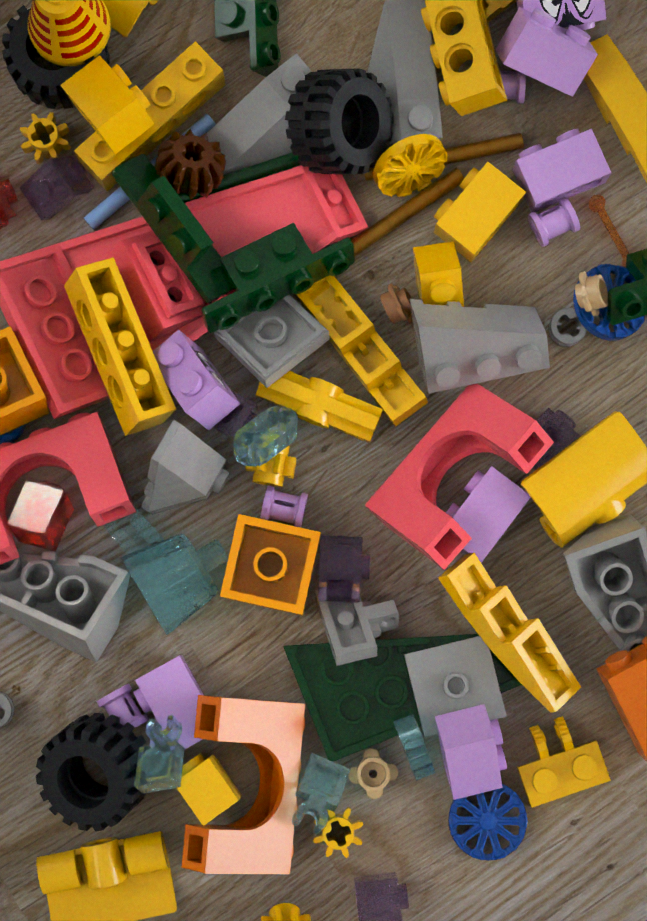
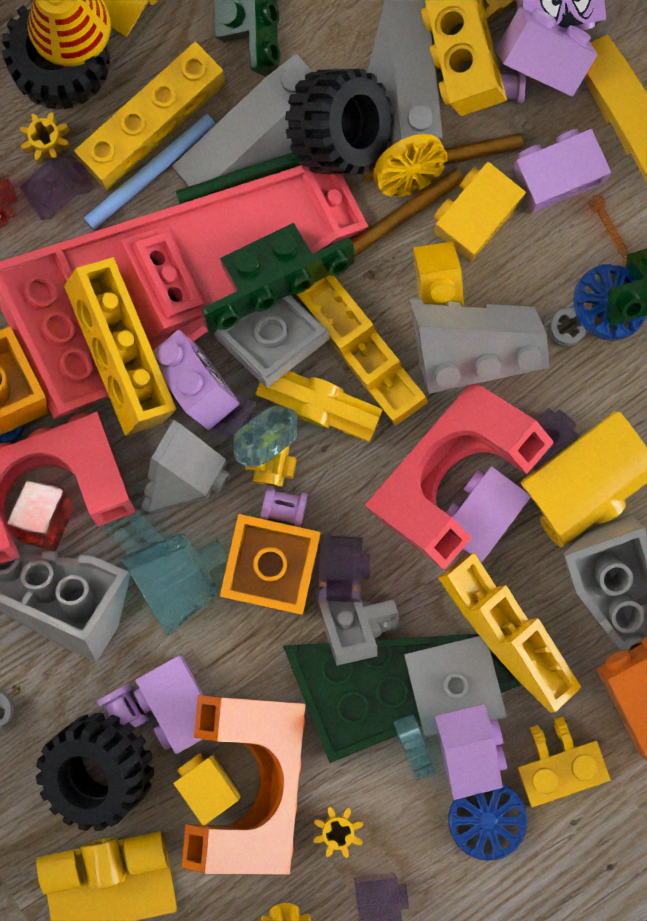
yellow brick [60,55,155,154] -> none
dark green bracket [112,154,234,304] -> none
clear light blue plate [134,715,185,794] -> none
reddish brown gear [155,129,226,200] -> none
clear light blue plate [292,753,351,835] -> none
tan plate [348,748,398,799] -> none
medium nougat plate [380,283,413,324] -> none
lavender bush [528,197,580,247] -> none
tan plate [575,271,608,316] -> none

